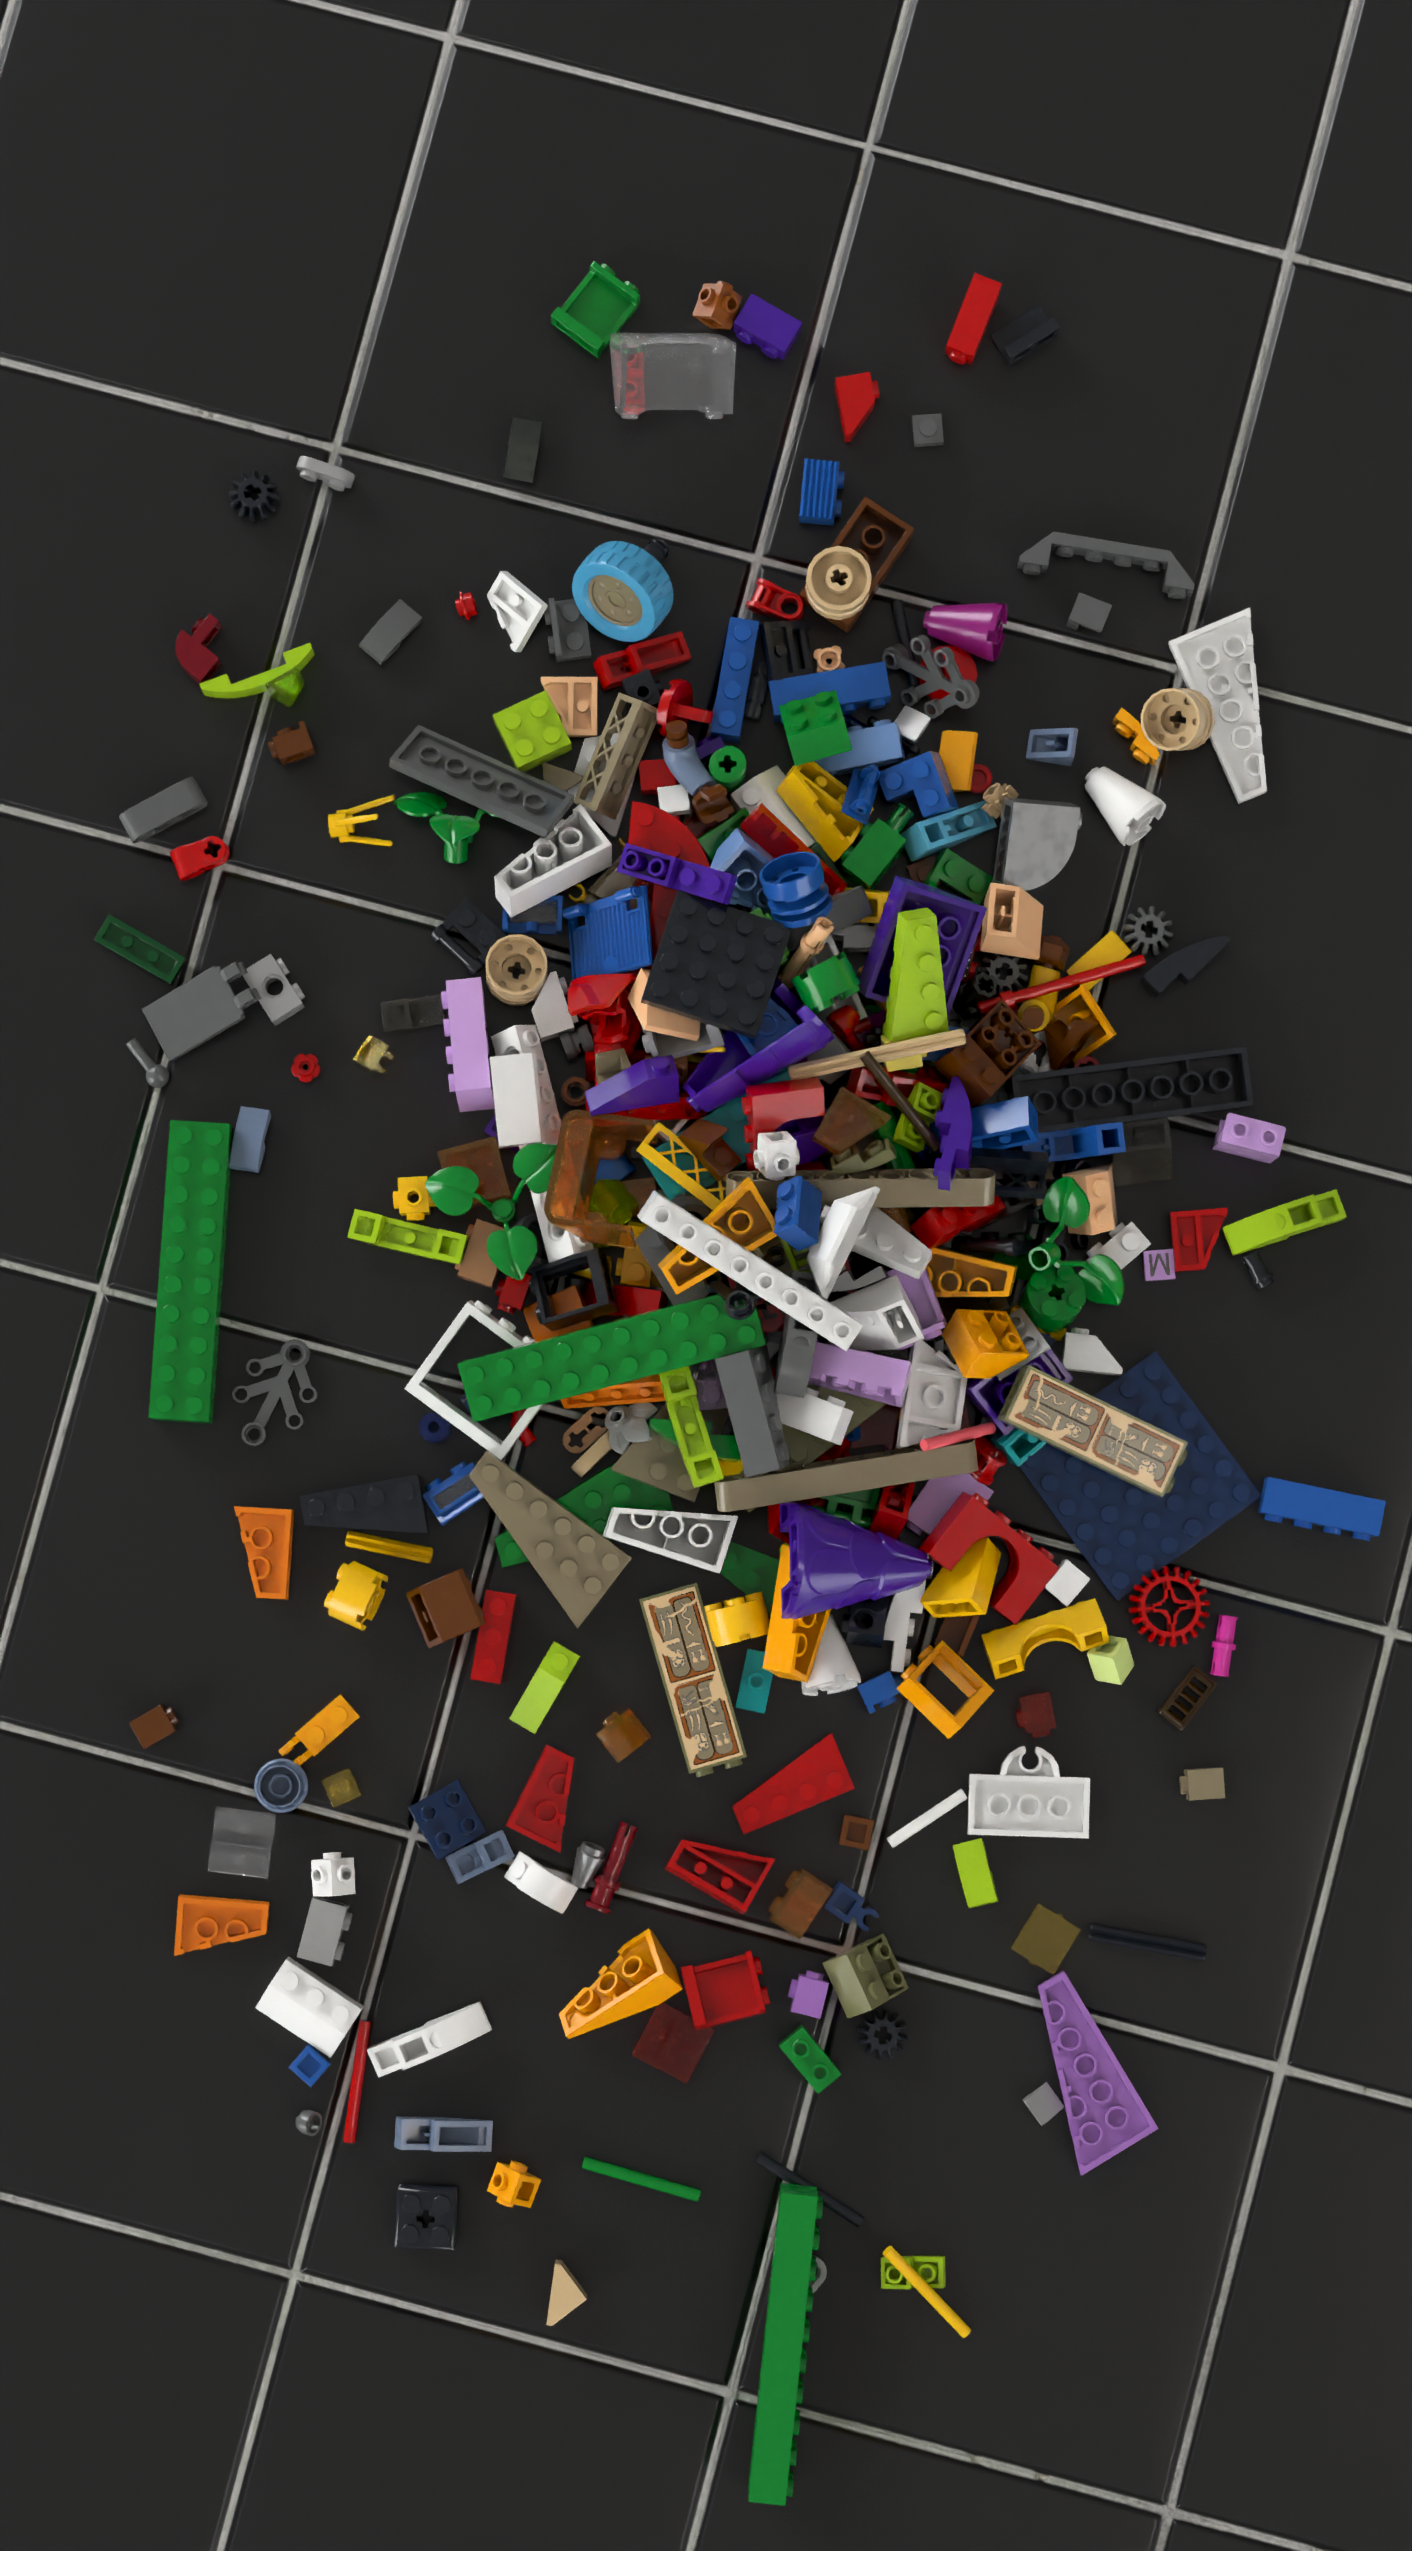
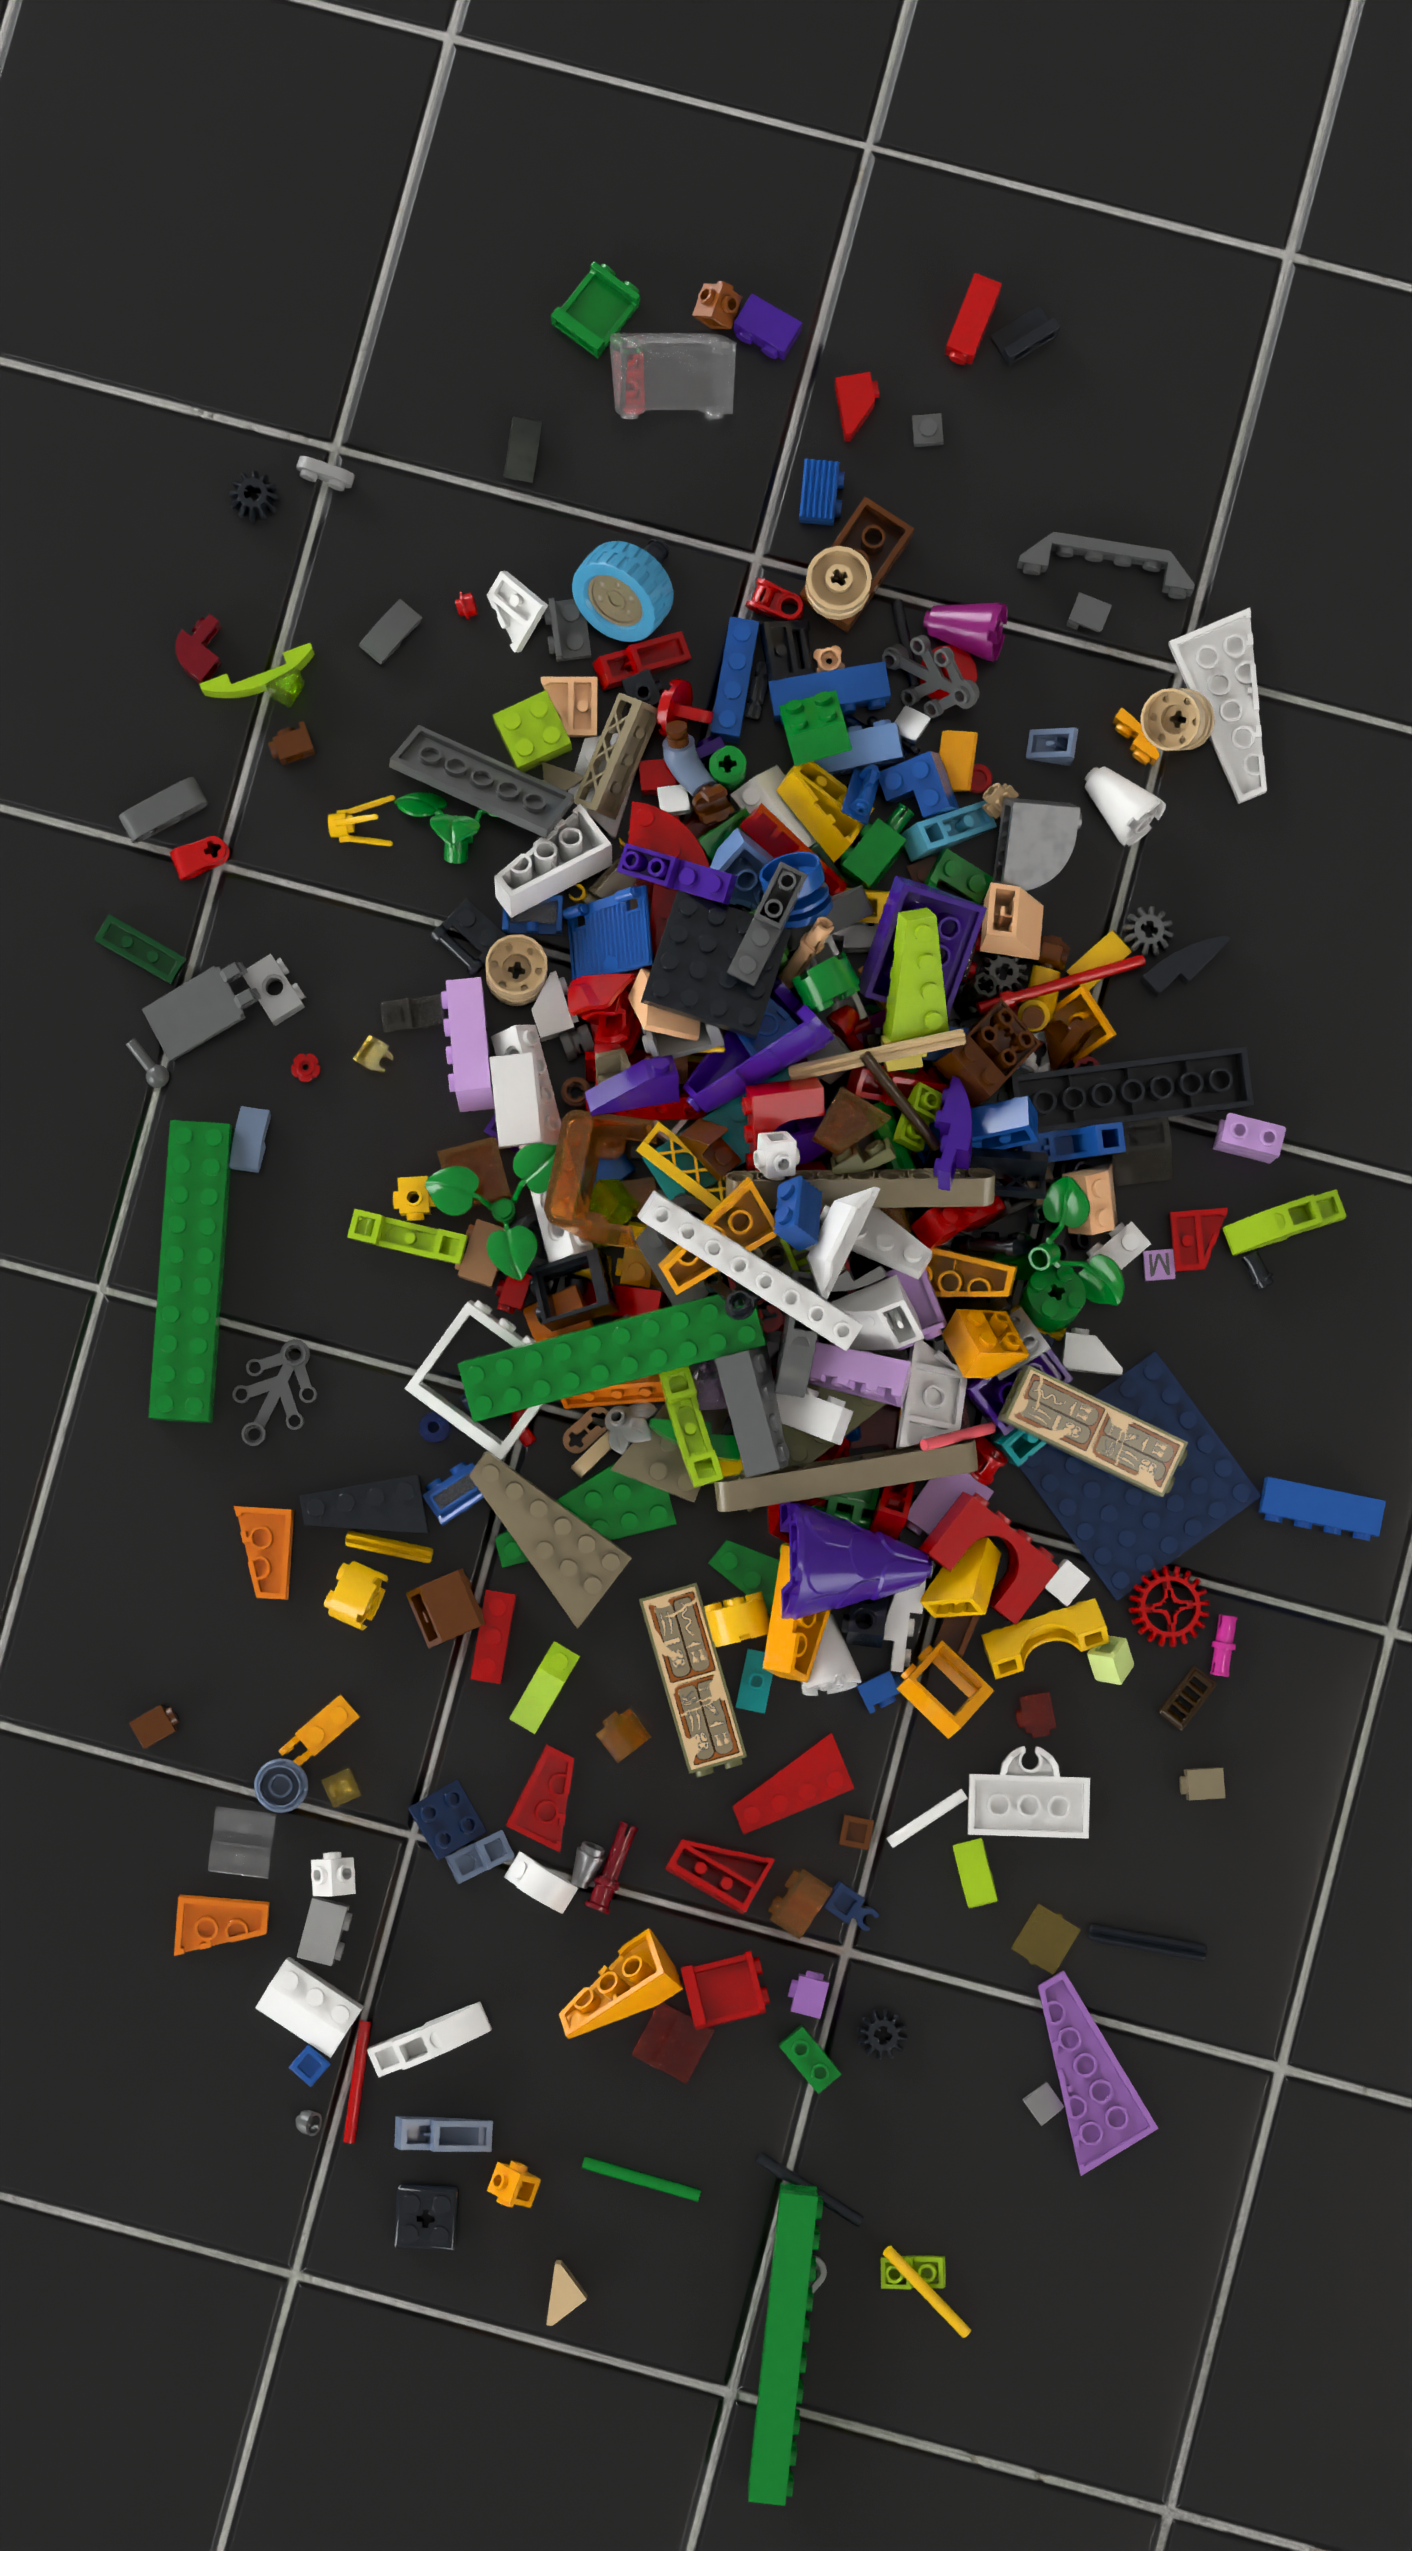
white wedge [603,1507,738,1574] -> none
olive slope [823,1933,909,2018] -> none
none -> dark grey slope [727,861,808,987]

